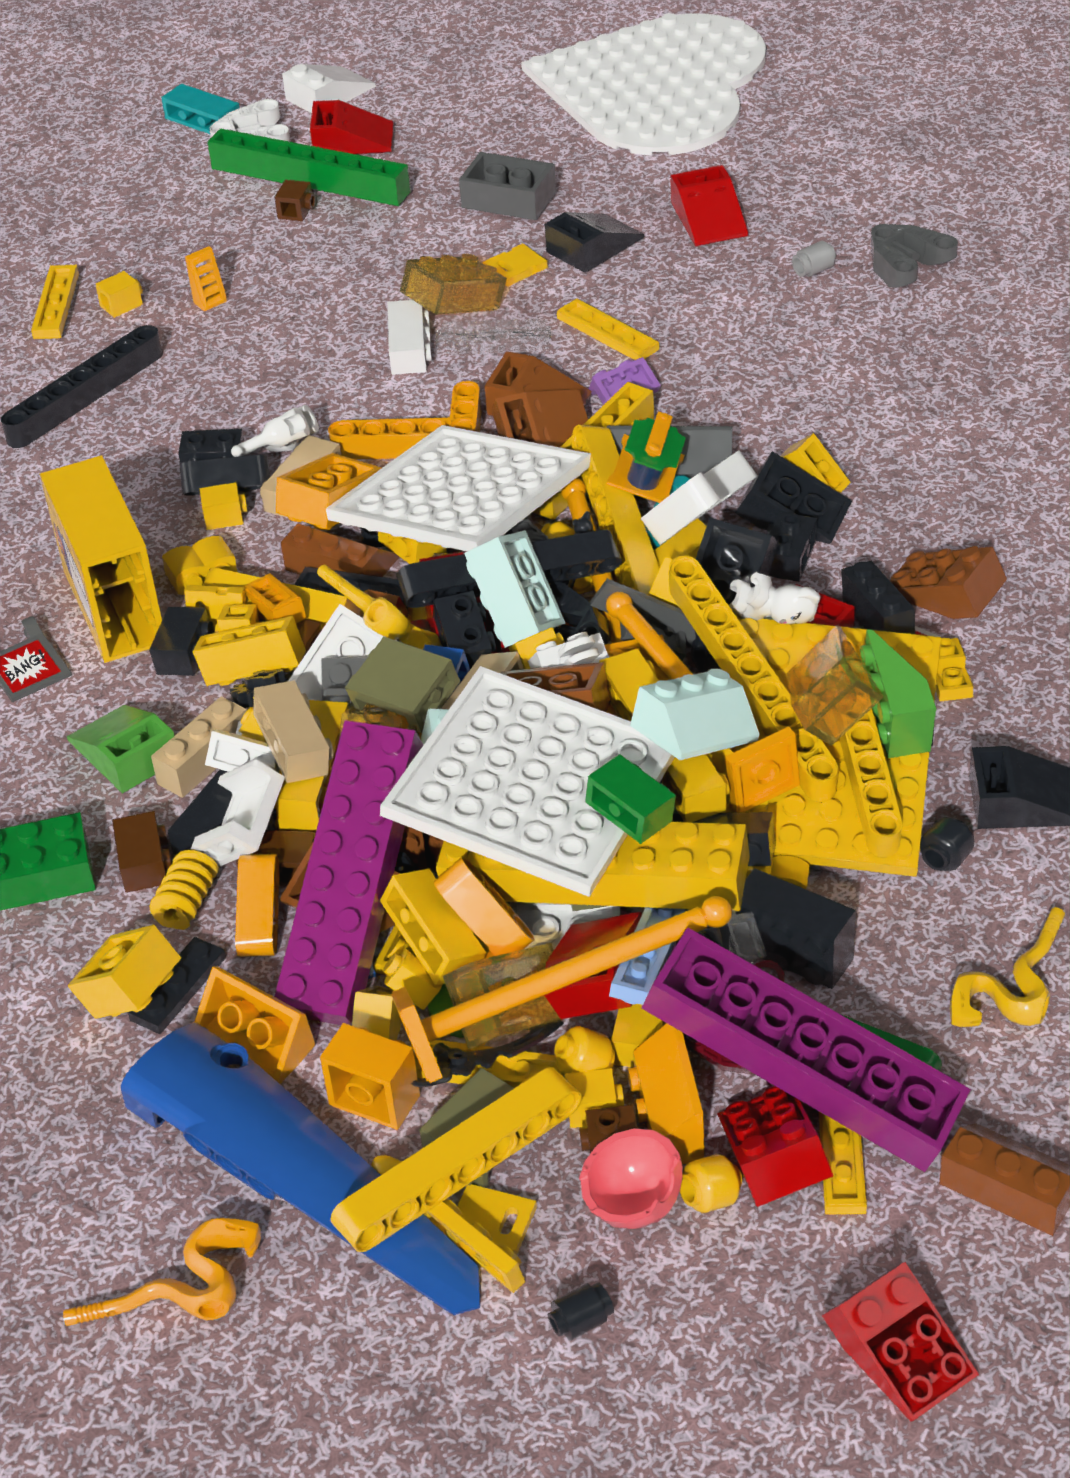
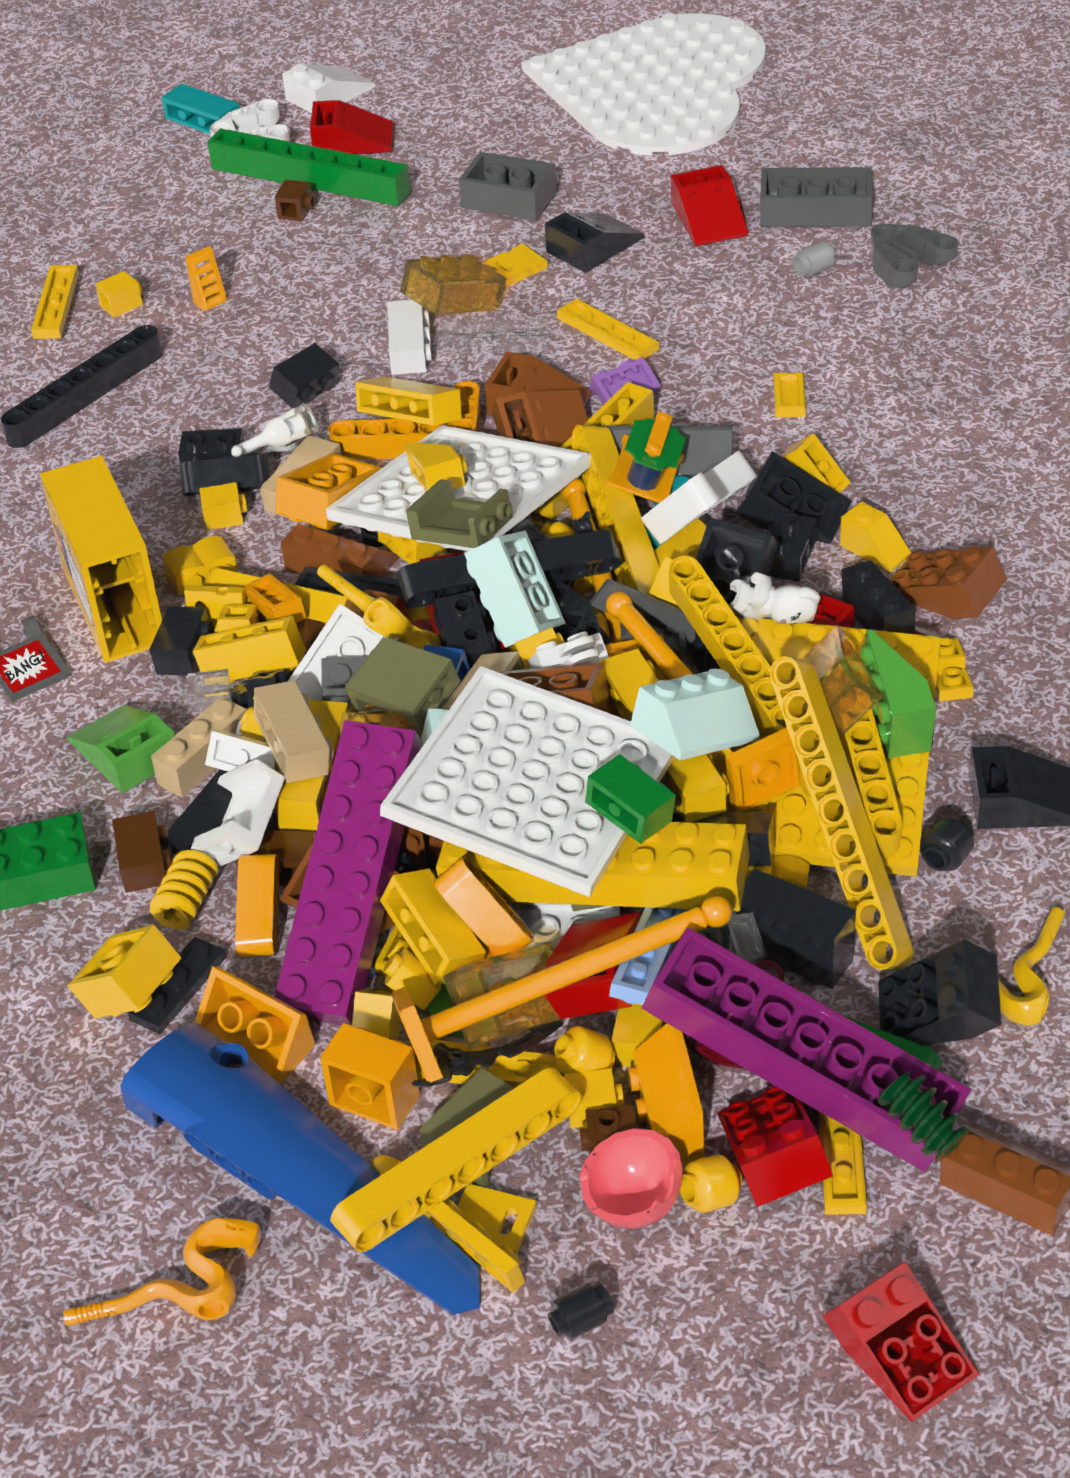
none -> clear brick [182,669,232,720]
none -> black brick [269,343,340,409]
none -> yellow brick [355,376,462,426]
none -> yellow slope [405,442,467,492]
none -> olive panel [406,479,512,548]
none -> dark grey brick [760,167,873,227]
none -> yellow beam [770,656,913,970]
none -> yellow tile [773,372,806,417]
none -> yellow slope [840,501,911,572]
none -> black slope [878,939,1001,1046]
none -> dark green piece [878,1072,970,1164]

